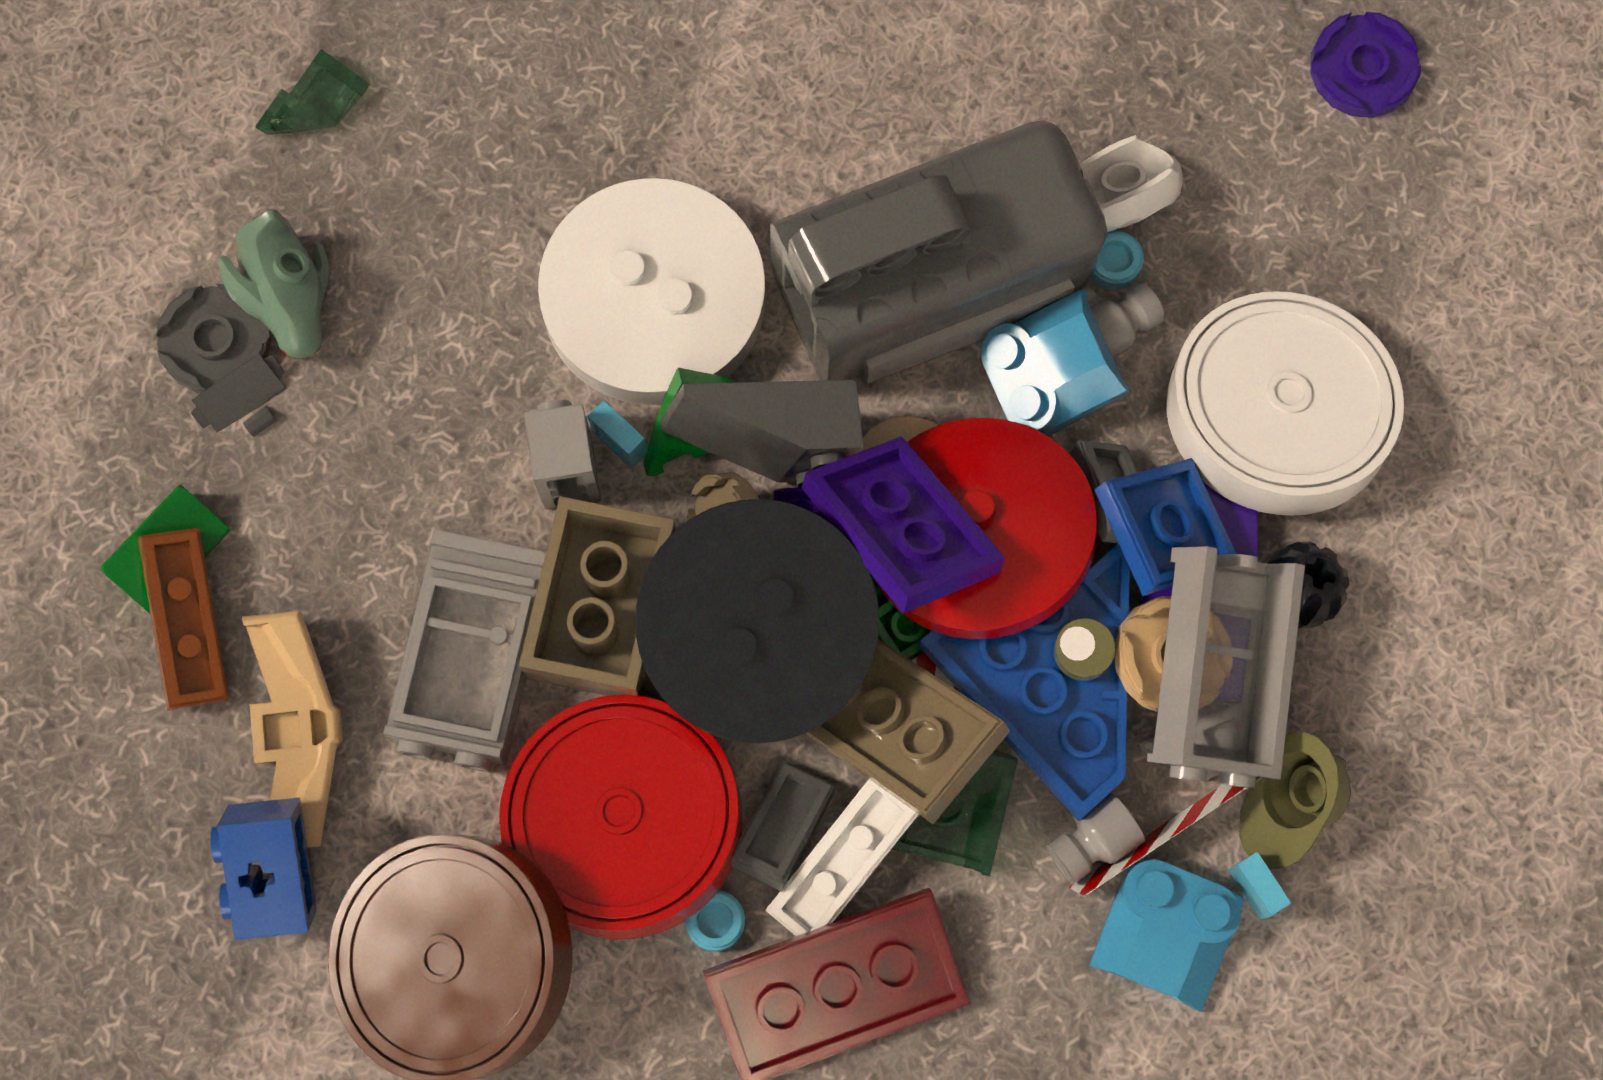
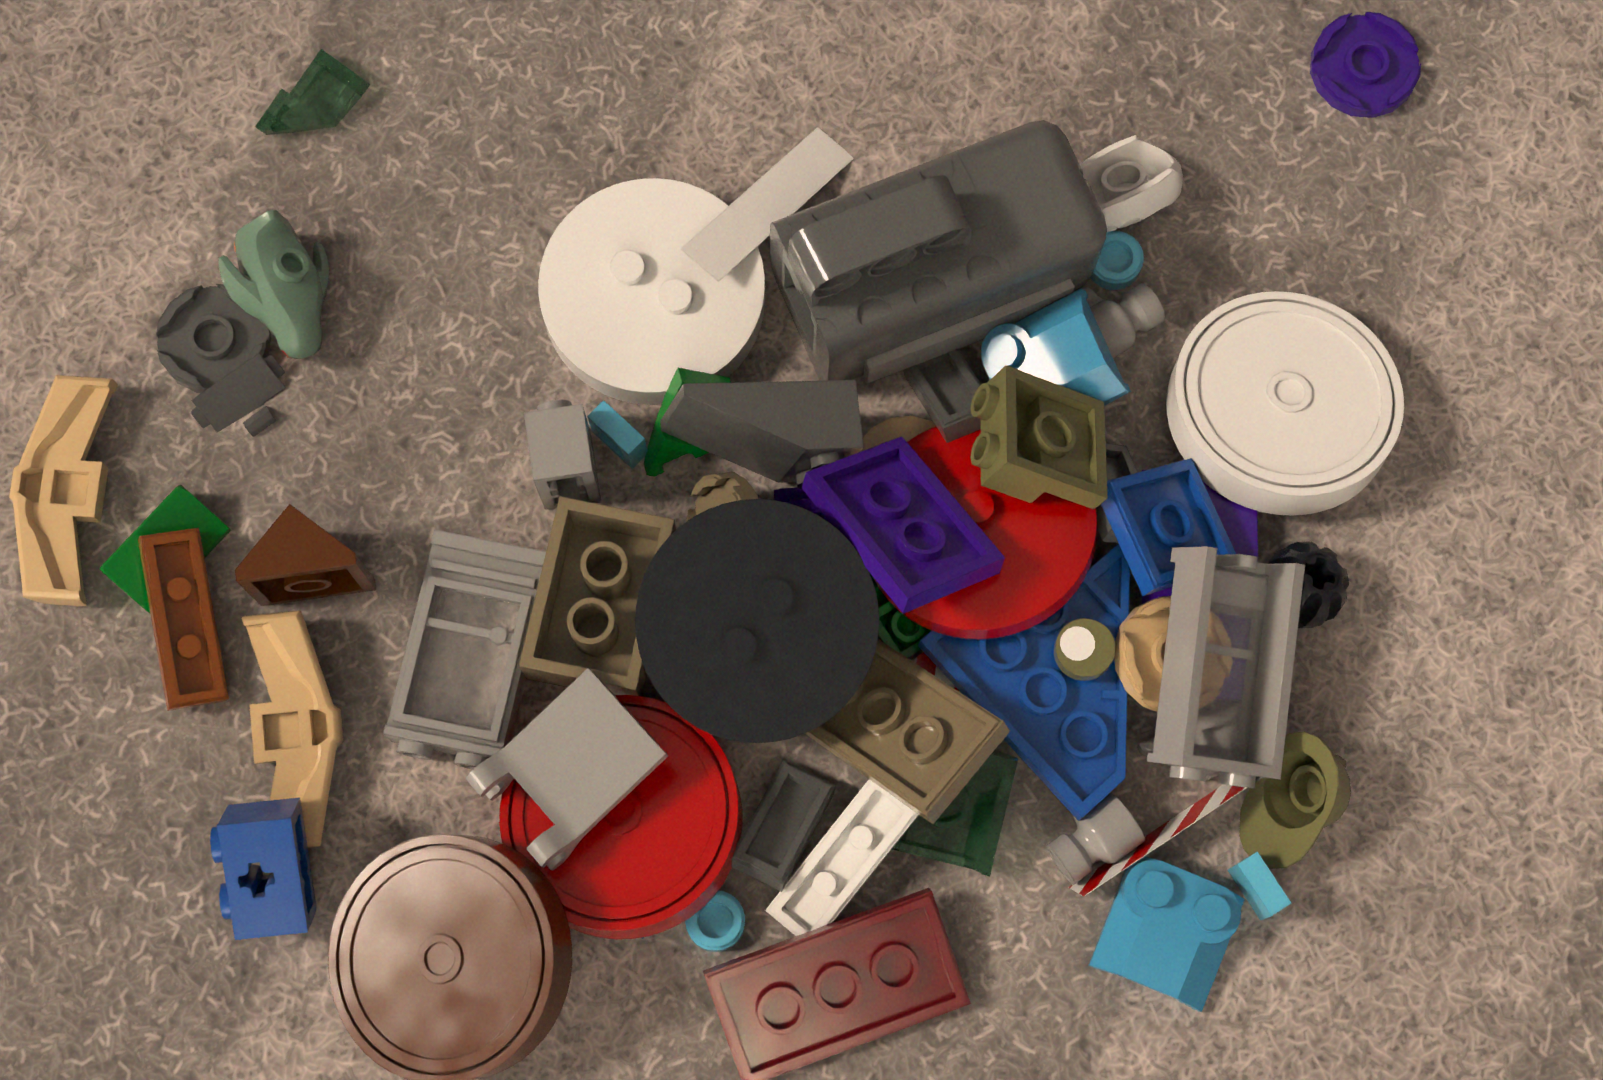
none -> tan plate [9,375,118,606]
none -> reddish brown slope [235,504,376,606]
none -> light grey flag [465,668,669,871]
none -> white sticker [680,127,854,282]
none -> dark grey tile [903,349,981,443]
none -> olive plate [971,365,1108,509]

